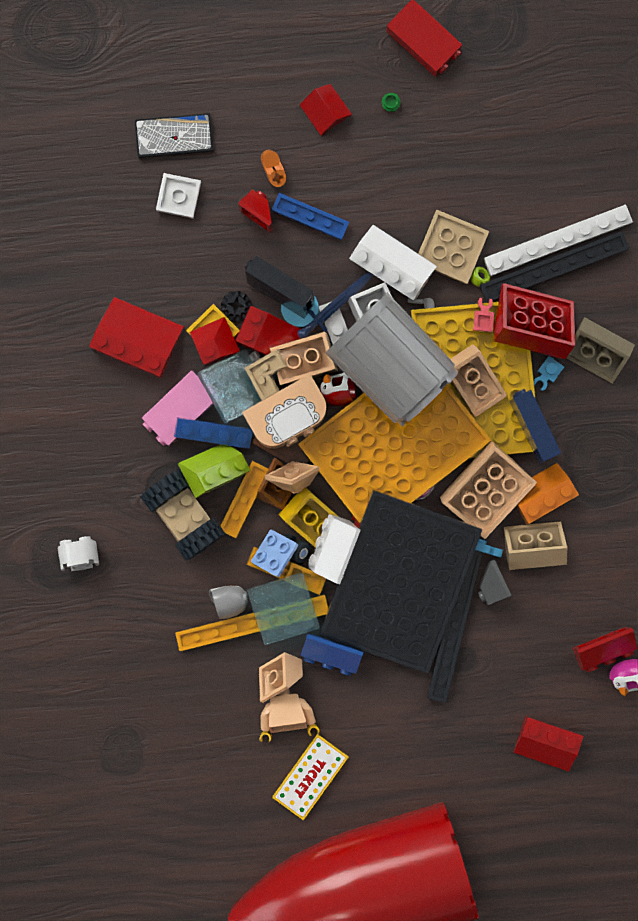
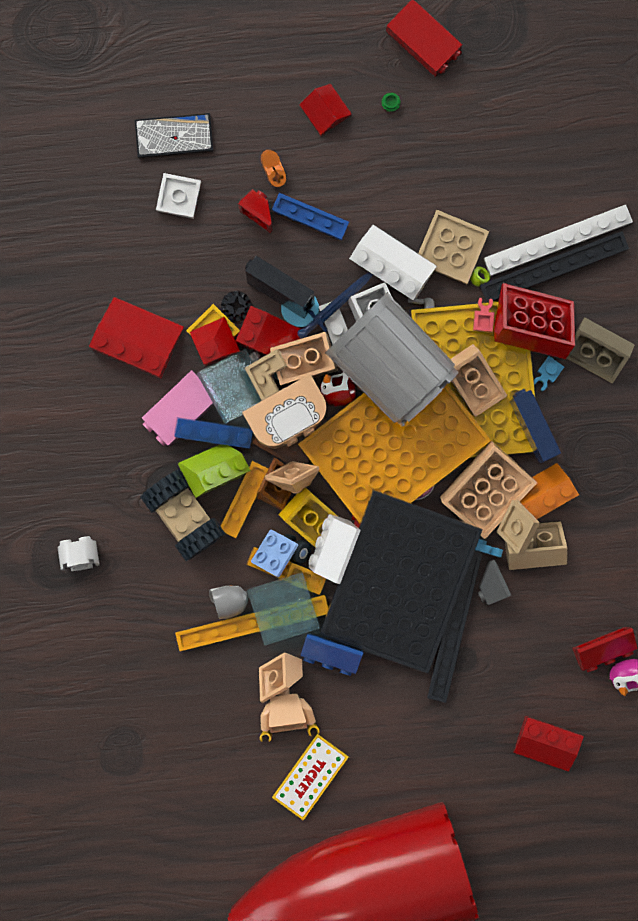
none -> tan plate [497,500,540,554]

